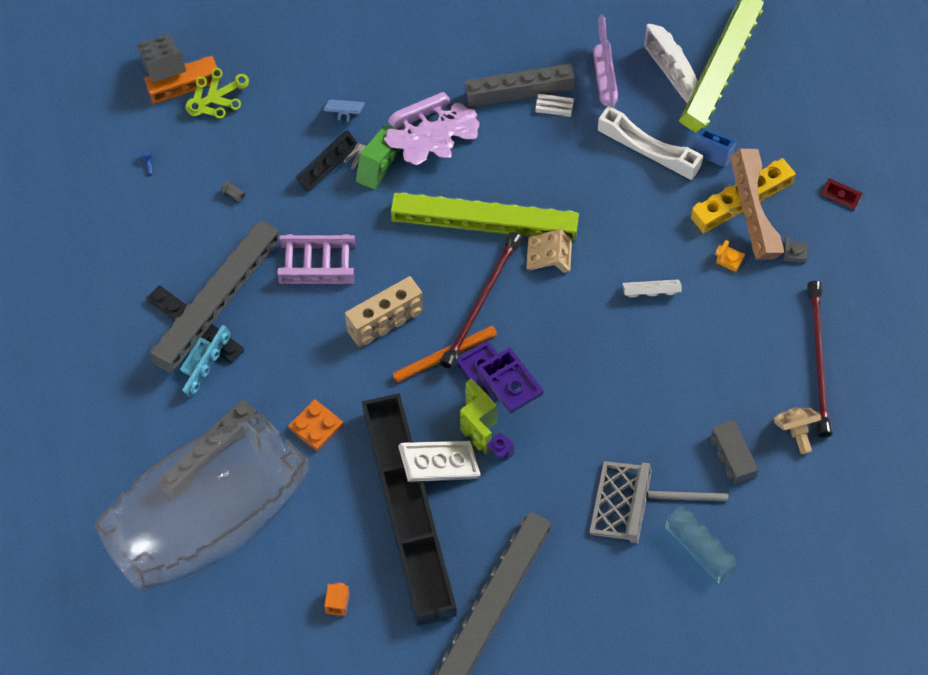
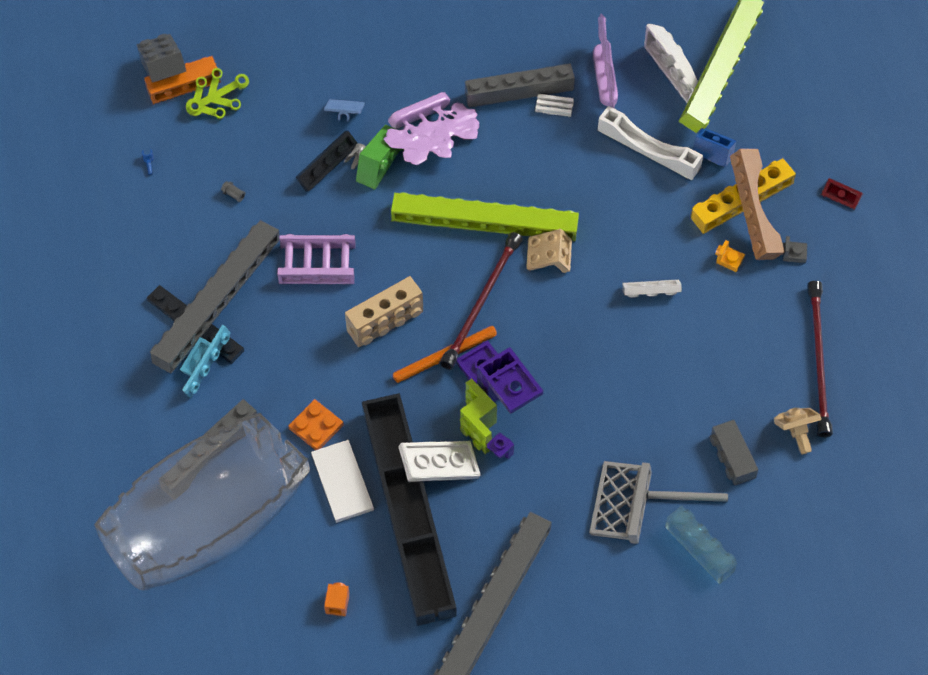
none -> white tile [311,440,374,523]

